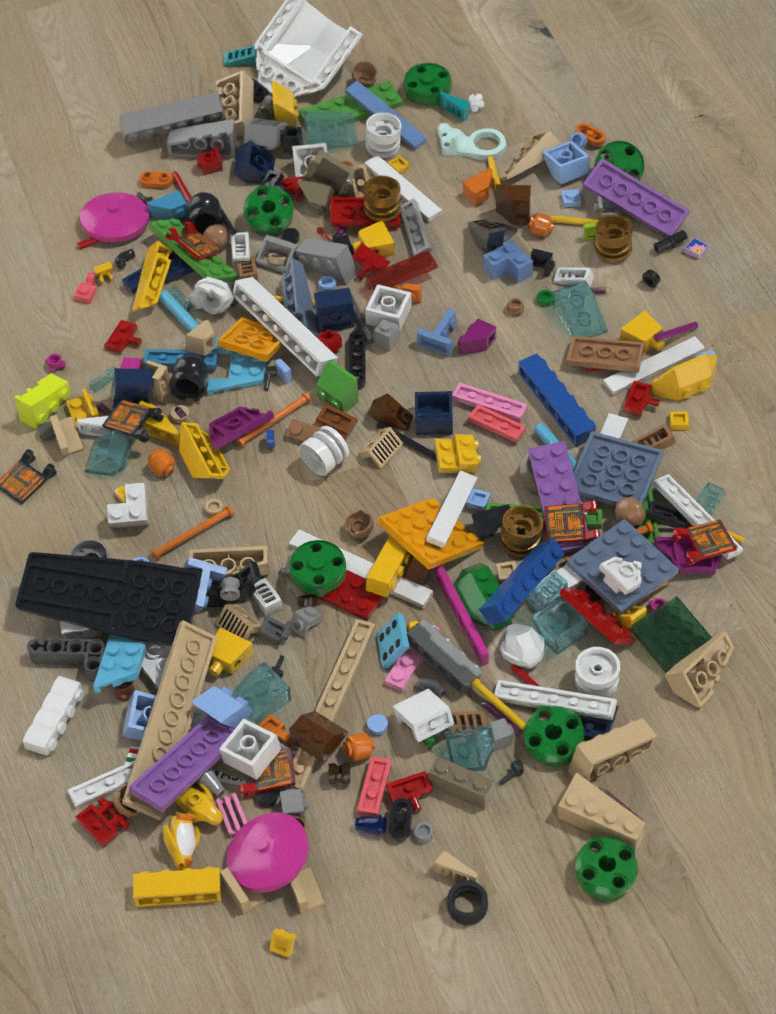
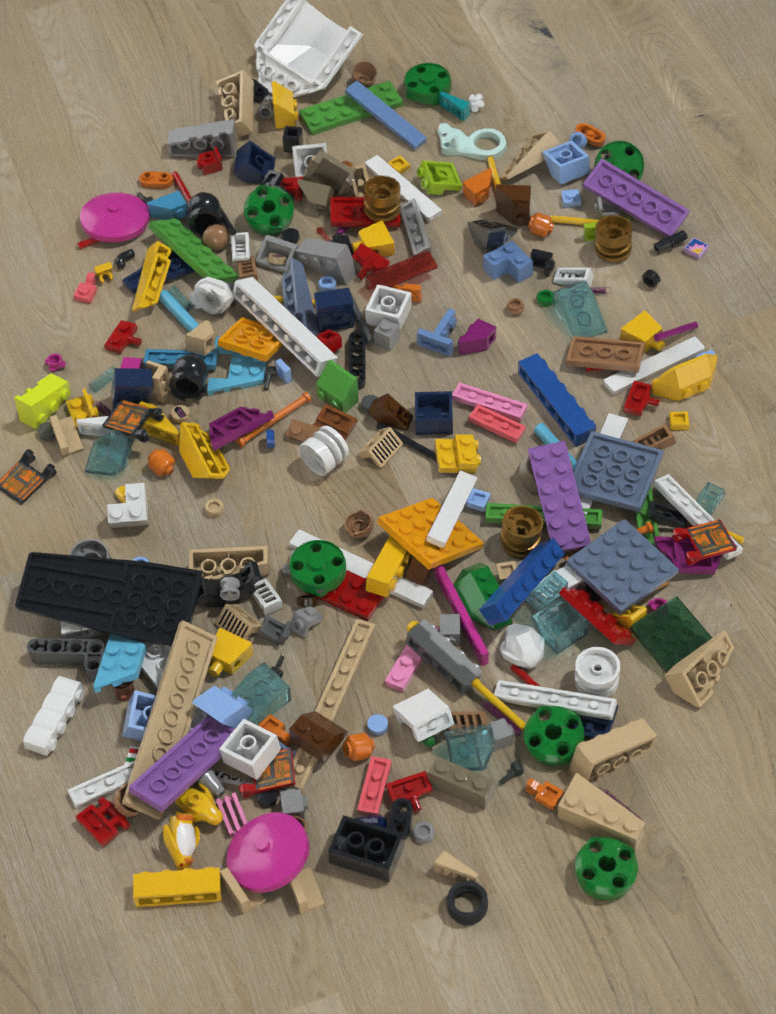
light grey brick [119,92,223,143] -> none
orange bar [151,505,234,560] -> none
flag [165,222,221,261] -> none
bracket [183,557,227,613] -> none
teal slope [224,45,256,66] -> none
light grey brick [244,118,287,150] -> none
yellow tile [269,928,297,958] -> none
clear light blue slope [304,110,358,149] -> none
dark brown wheel [329,763,350,784] -> none
white wheel [365,113,401,158] -> none
medium azure tile [376,613,409,669] -> none
dark grey arm [416,677,447,698] -> none
black slope [471,503,510,539] -> none
flag [544,501,600,543] -> none
white plate [598,557,642,595] -> none
medium nougat hair [615,497,646,527] -> none
none -> black brick [328,815,404,882]
none -> dark grey tile [361,395,378,413]
none -> lime plate [417,160,462,195]
none -> light grey brick [440,614,460,645]
none -> orange plate [525,778,564,811]

